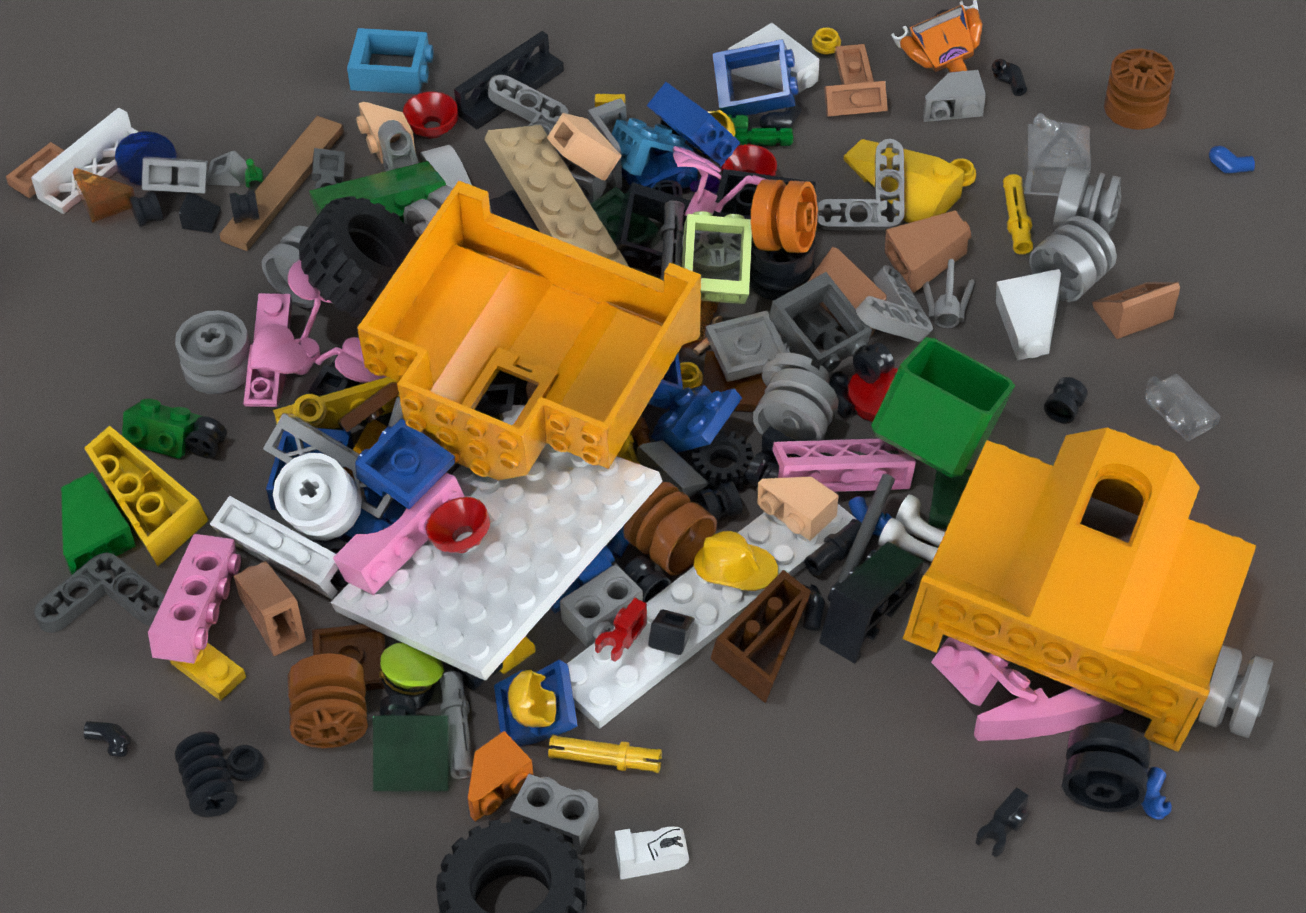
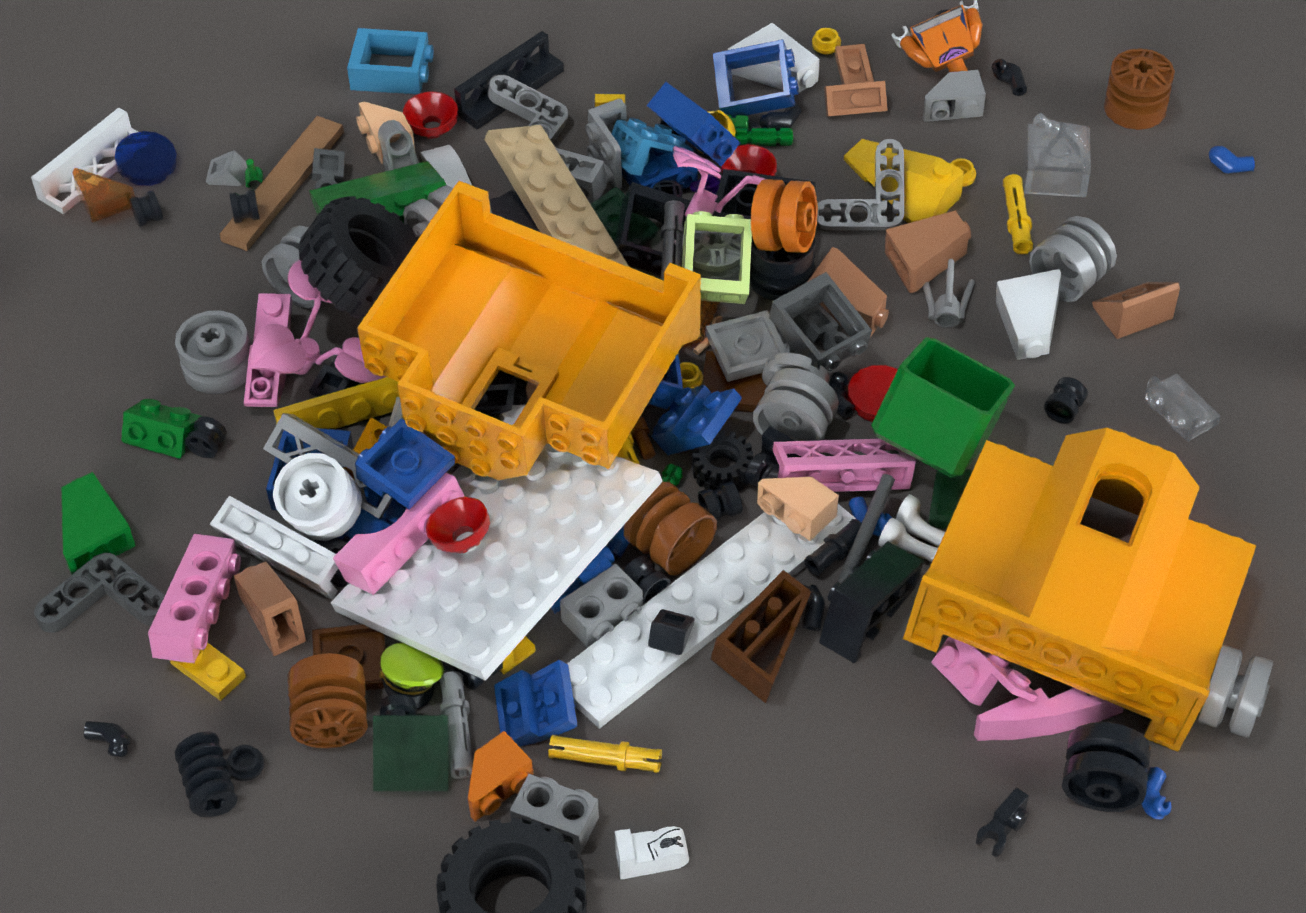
nougat plate [6,142,64,198] -> none
yellow wedge [84,426,209,567] -> none
light grey brick [142,157,208,193] -> none
black slope [179,192,221,233] -> none
yellow plate [293,394,327,427] -> none
reddish brown plate [338,382,399,432] -> none
yellow hair [508,670,557,727] -> none
light nougat slope [547,113,622,181] -> none
red plate [595,597,647,662] -> none
dark grey slope [637,440,708,498] -> none
yellow piece [694,531,778,591] -> none
black wheel [853,342,895,384] -> none
light grey beam [856,265,933,342] -> none
light grey wheel [1052,166,1122,234] -> none

